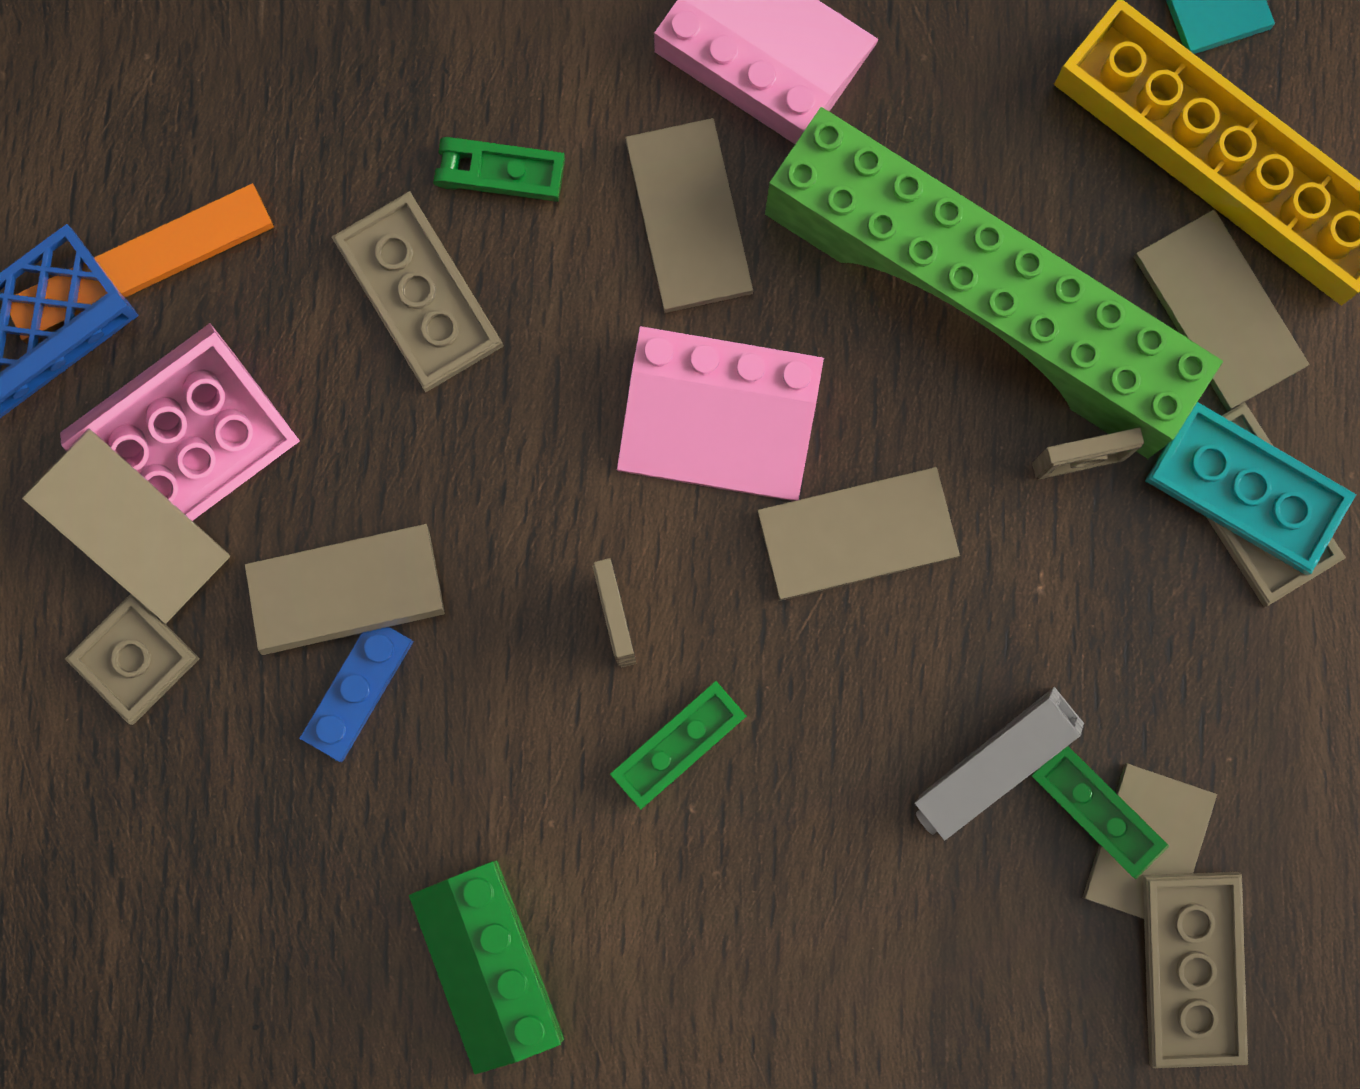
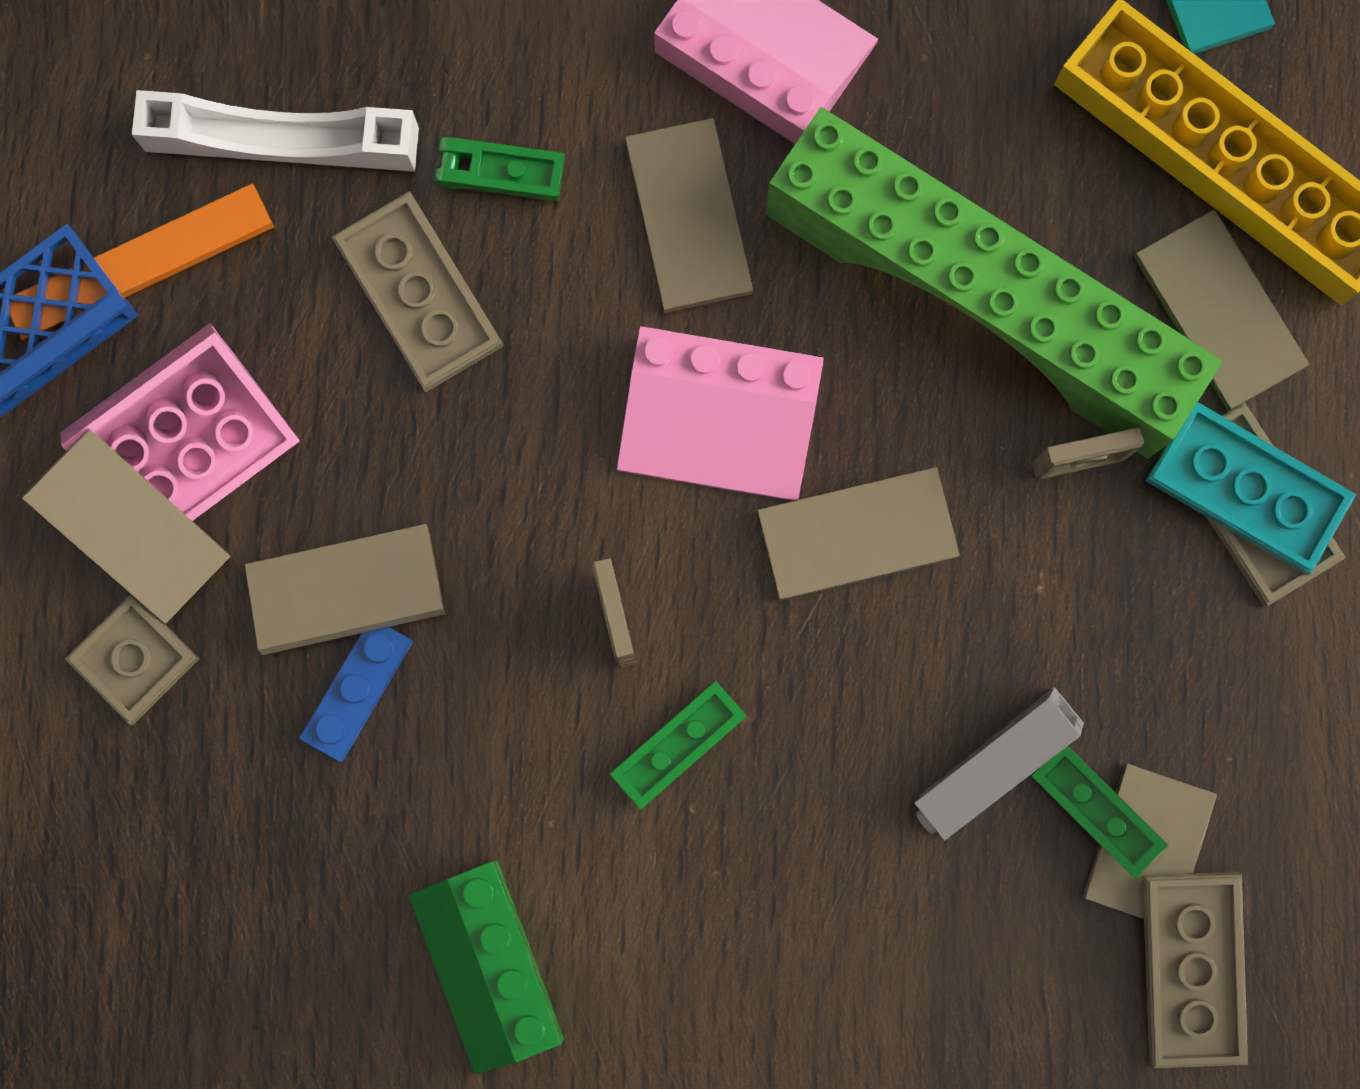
none -> white arch [132,90,419,172]

